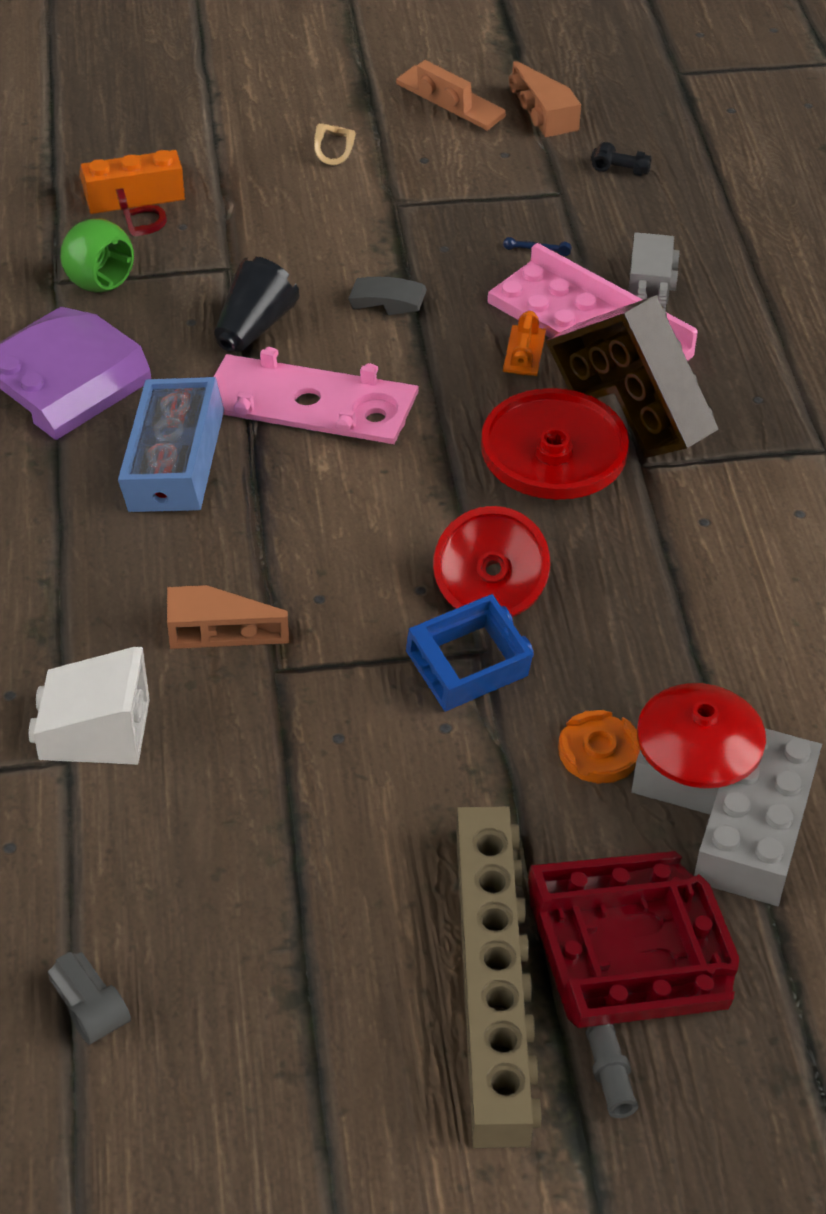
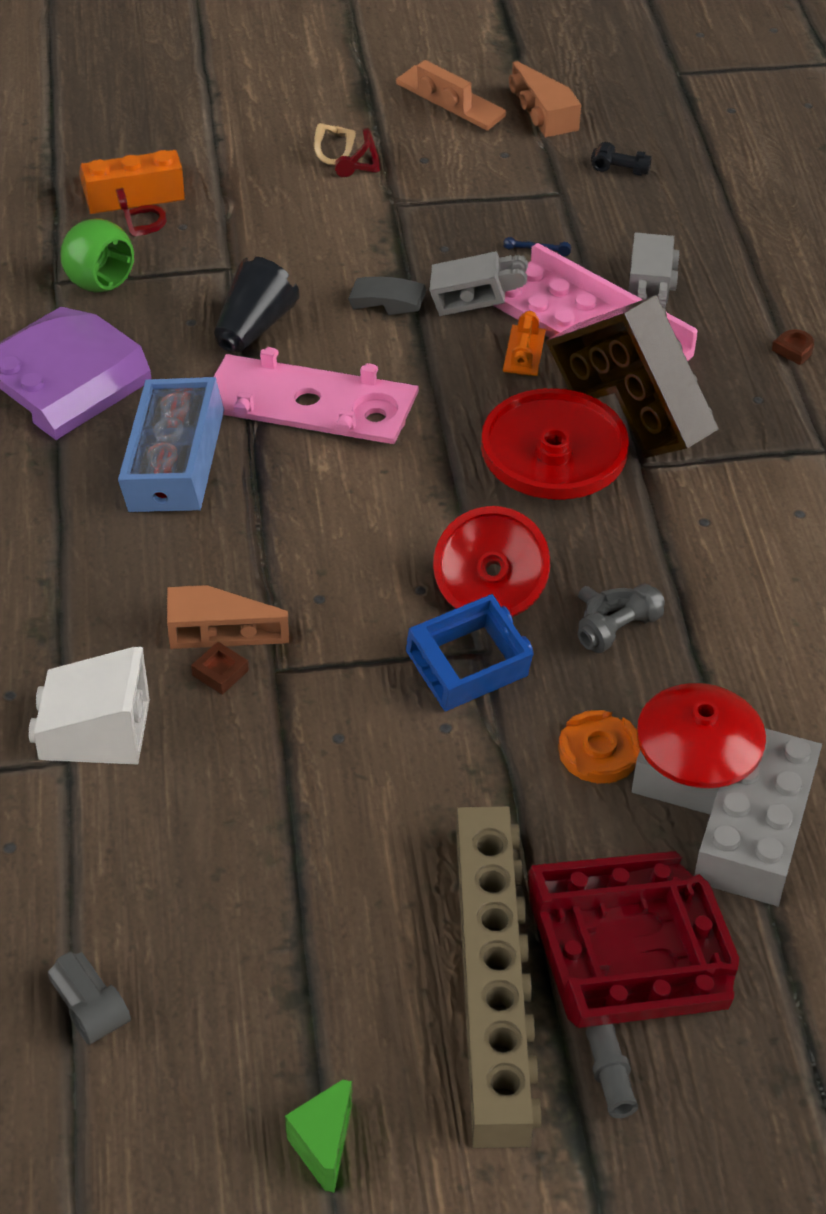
none -> copper tile [191,642,249,695]
none -> bright green slope [285,1080,352,1192]
none -> dark red piece [334,128,380,177]
none -> light grey hinge [430,251,528,316]
none -> dark grey piece [578,583,665,653]
none -> copper tile [772,329,814,365]

